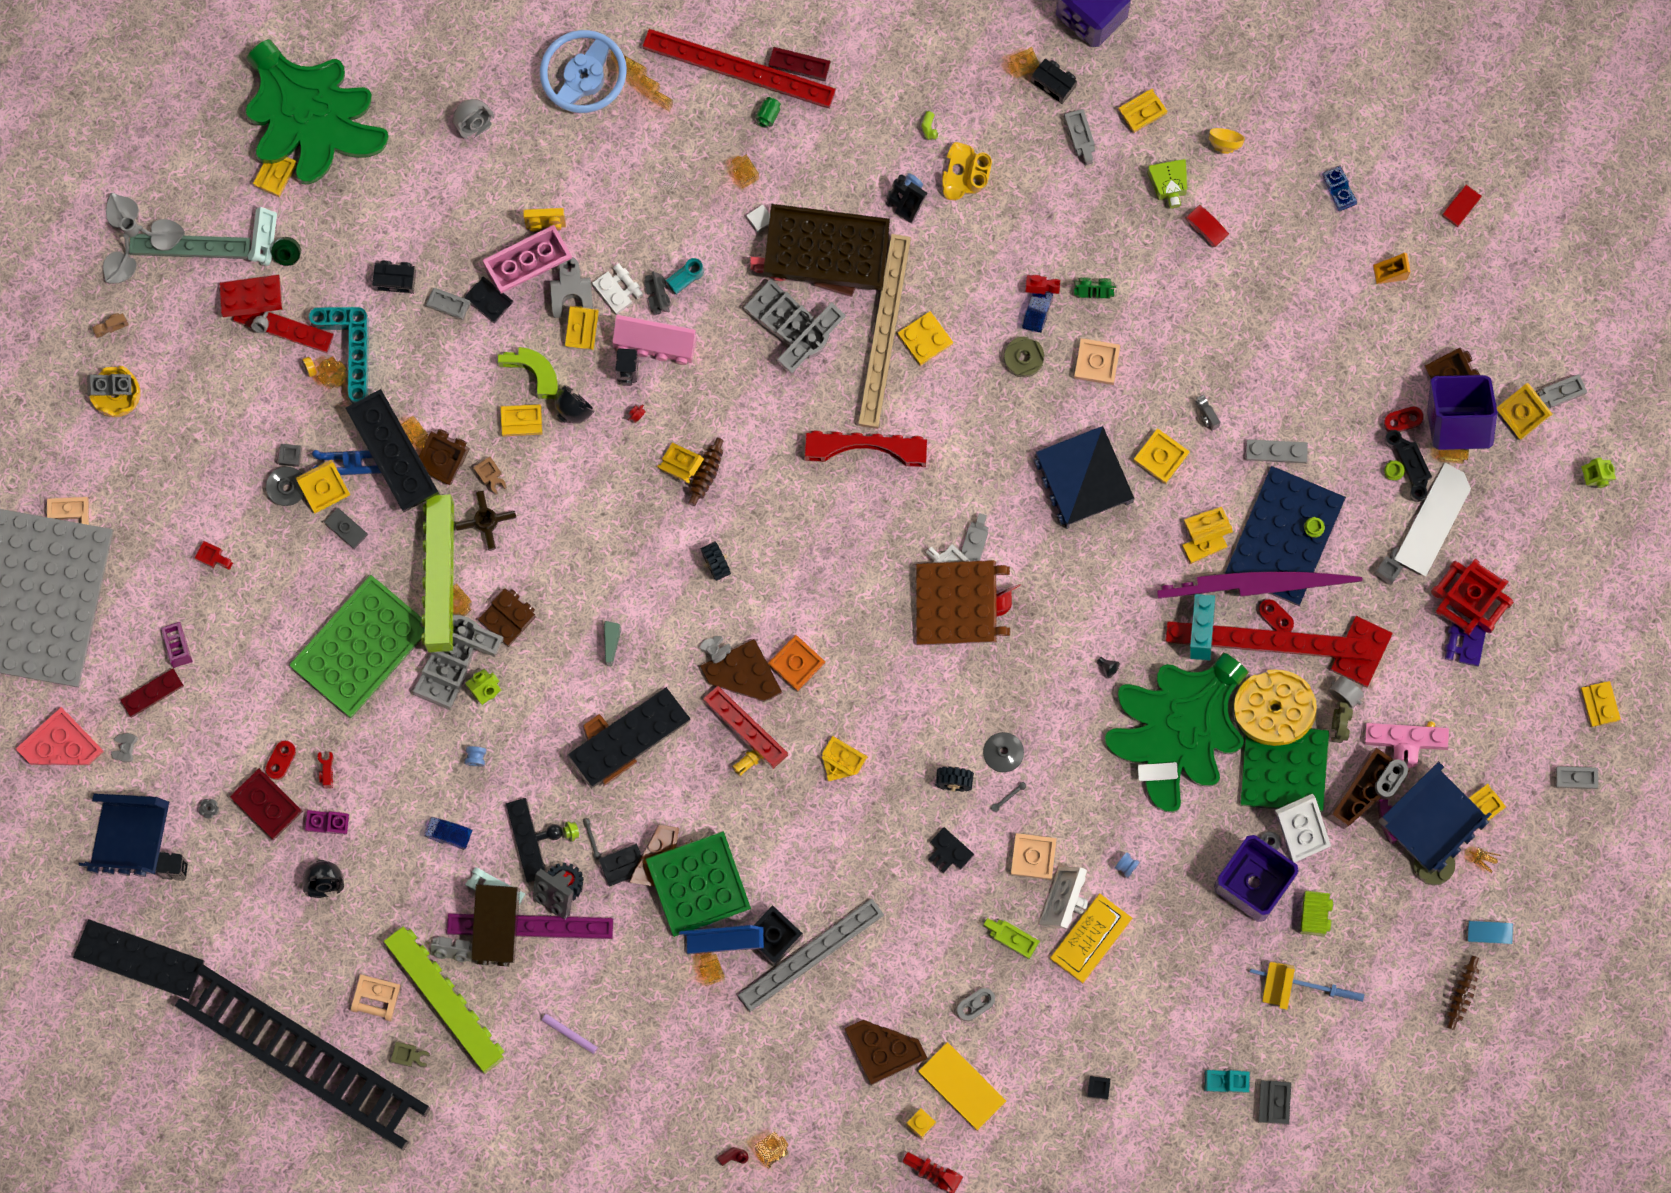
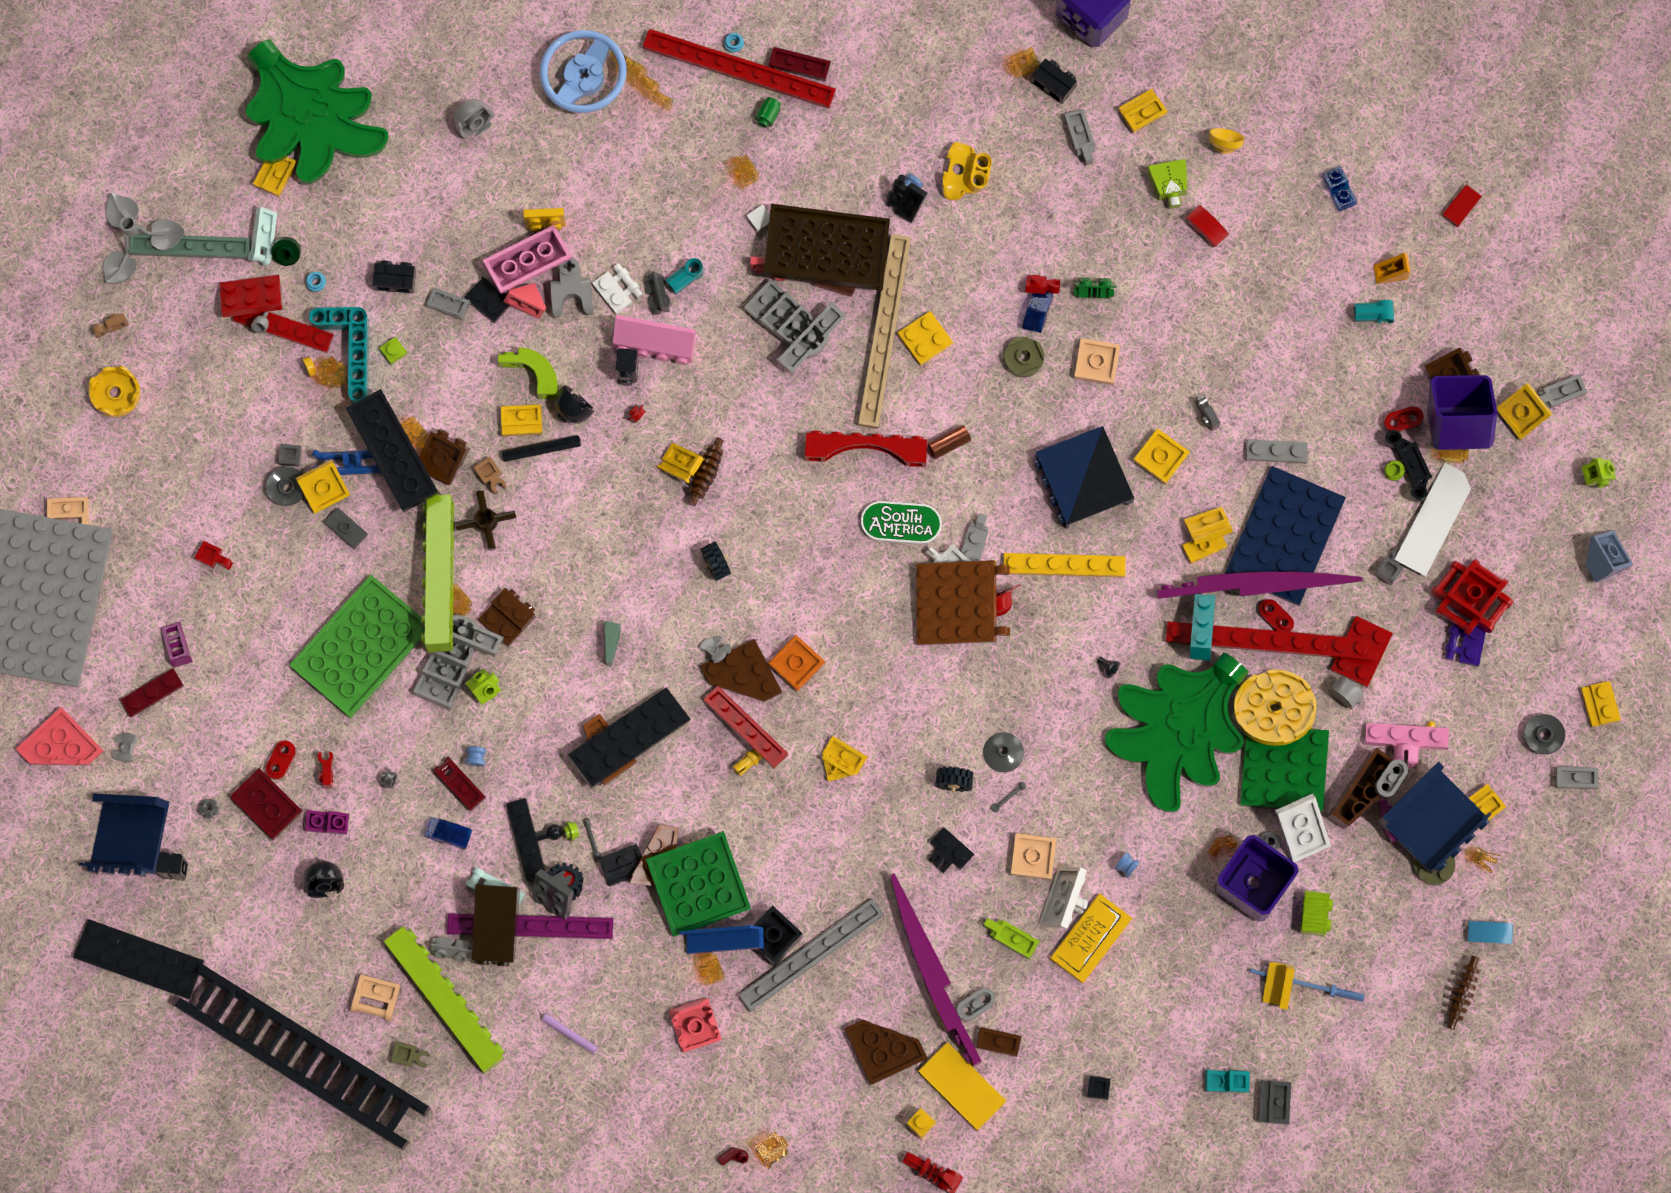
dark grey slope [87,374,132,396] -> none
yellow plate [565,306,599,350] -> none
lime arm [921,111,938,140] -> none
white sticker [1138,762,1178,781] -> none
lime plate [1304,517,1325,538] -> none
olive plate [1331,702,1353,743] -> none
none -> medium azure plate [306,272,326,292]
none -> lime plate [379,336,408,365]
none -> flat silver plate [380,769,397,789]
none -> dark red plate [433,757,486,812]
none -> black axle [501,435,581,462]
none -> coral slope [503,283,546,319]
none -> coral slope [669,998,721,1052]
none -> medium azure plate [724,33,744,53]
none -> tile [861,501,942,545]
none -> magenta slope [890,873,982,1067]
none -> copper axle [928,425,971,459]
none -> reddish brown plate [976,1027,1021,1057]
none -> yellow plate [1003,553,1126,577]
none -> clear orange arm [1207,835,1237,857]
none -> teal piece [1354,300,1394,324]
none -> dark grey dish [1524,714,1565,755]
none -> sand blue slope [1586,530,1634,583]

